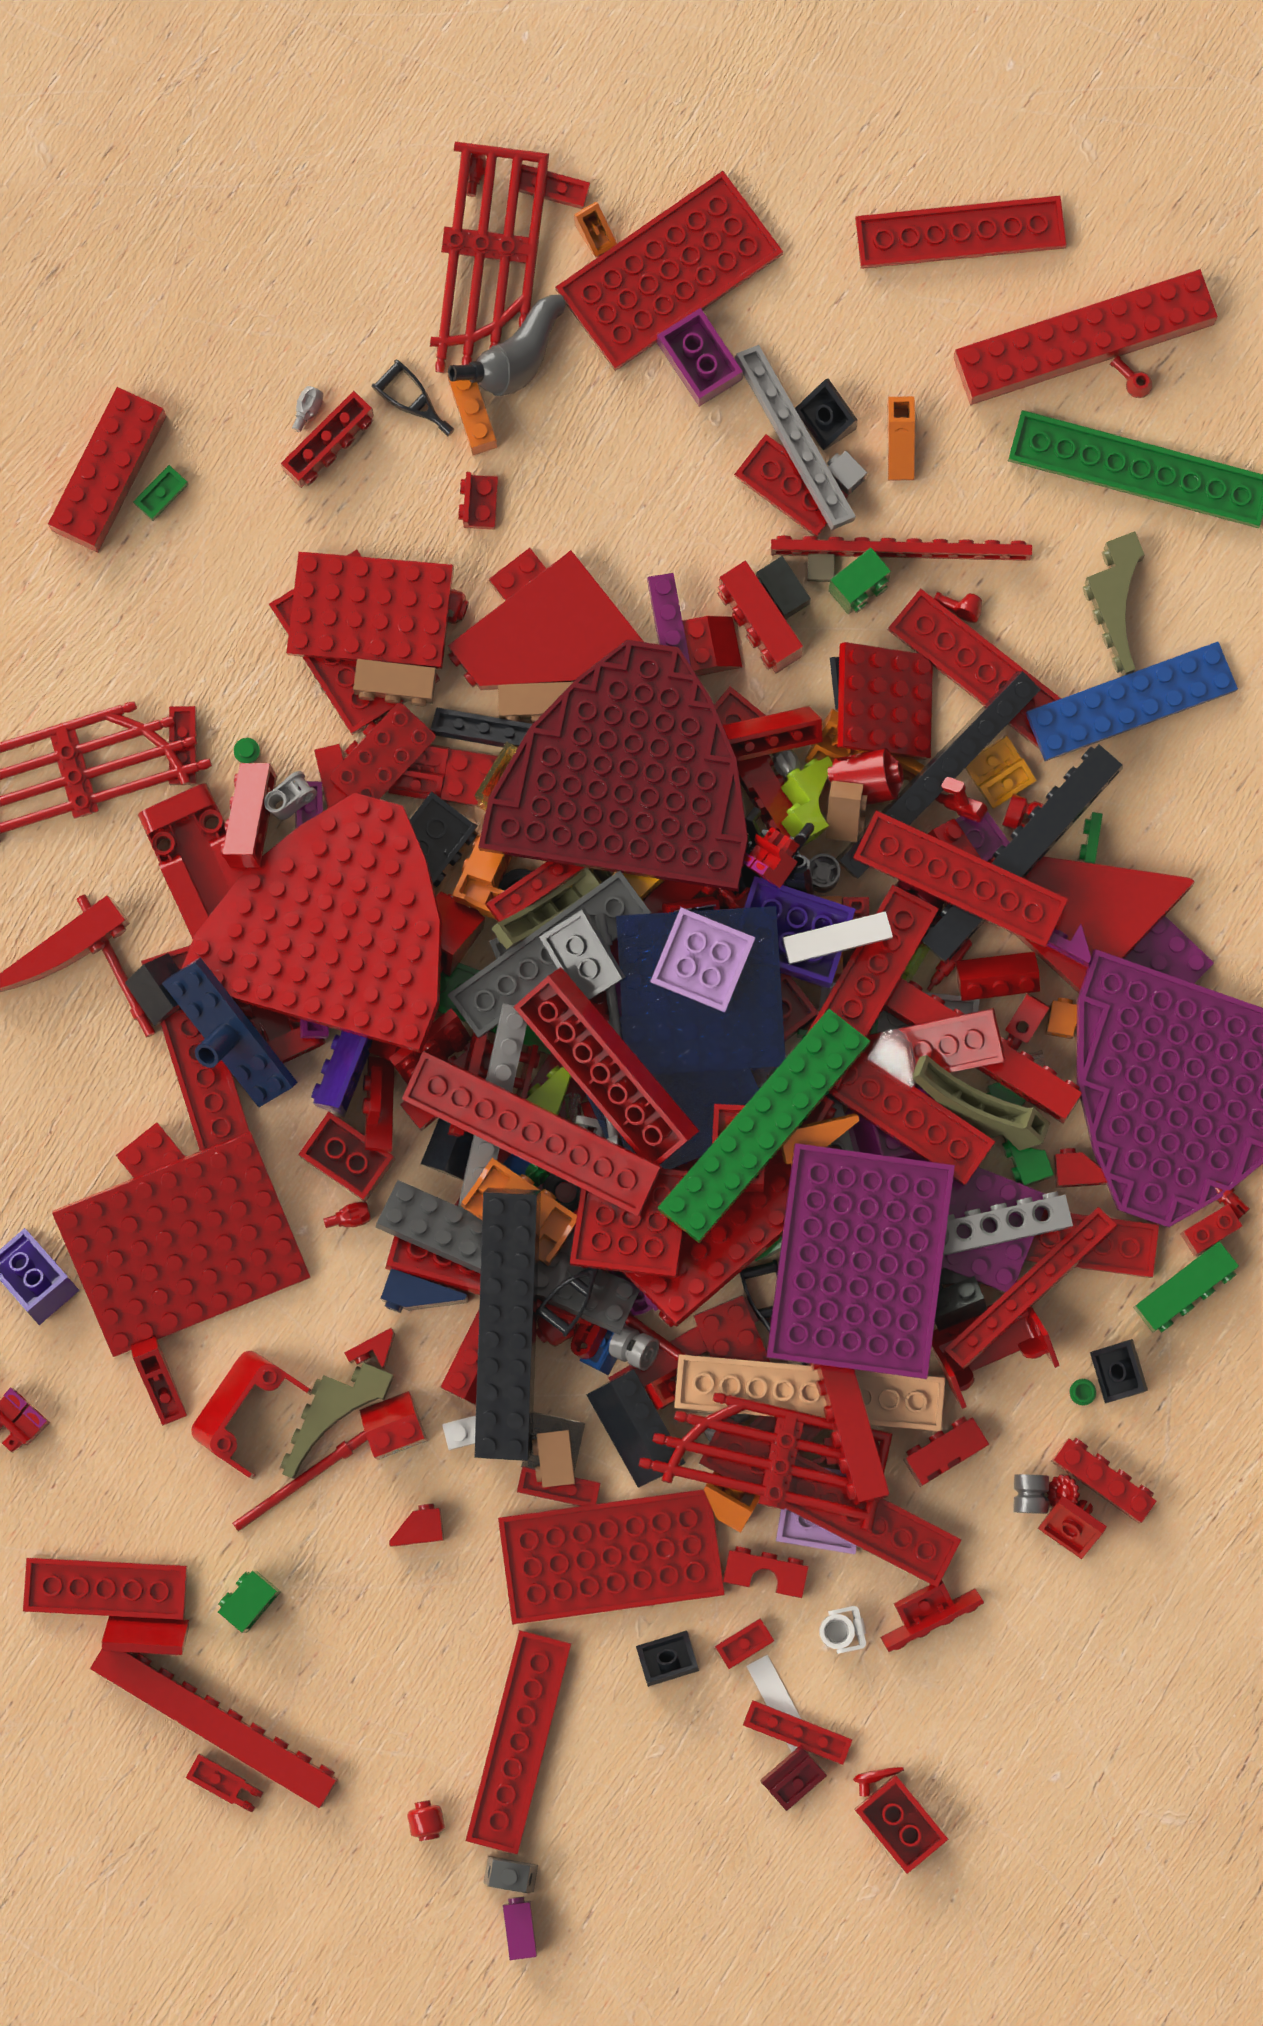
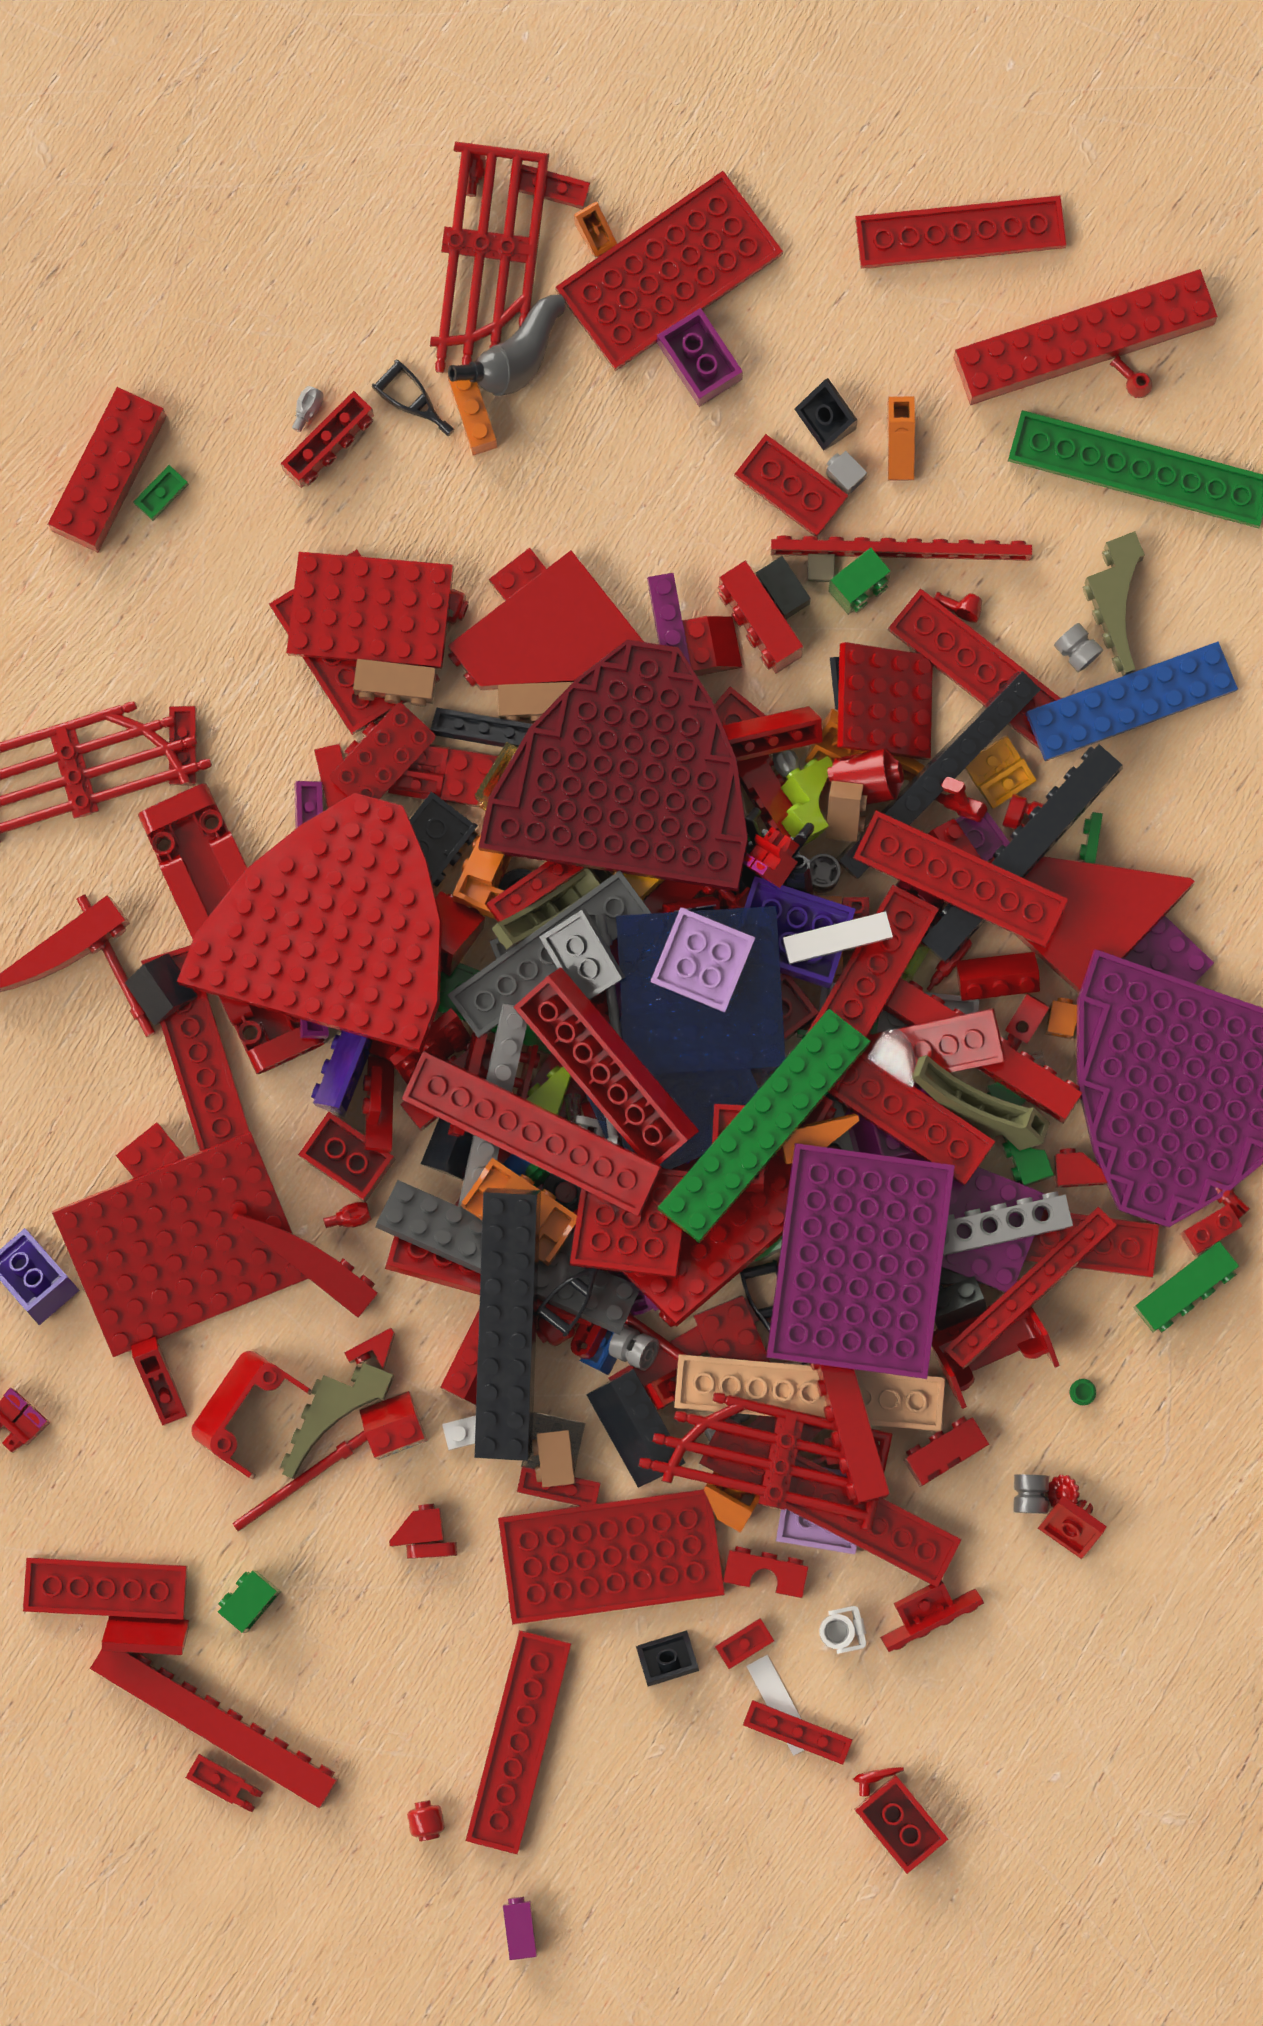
dark blue plate [162,957,298,1107] -> none
brick [221,763,277,867] -> none
green plate [234,738,260,763] -> none
light grey piece [264,771,317,820] -> none
dark blue slope [380,1269,469,1313] -> none
red bracket [459,472,498,530] -> none
dark grey torso [483,1856,538,1893] -> none
light grey plate [735,345,856,530] -> none
dark red plate [760,1745,827,1811] -> none
magenta slope [1047,924,1092,968] -> none
red brick [1051,1437,1157,1524] -> none
black slope [1090,1339,1148,1403] -> none
none -> red slope [232,1213,378,1318]
none -> red beam [406,1542,457,1559]
none -> light grey wheel [1054,623,1103,672]

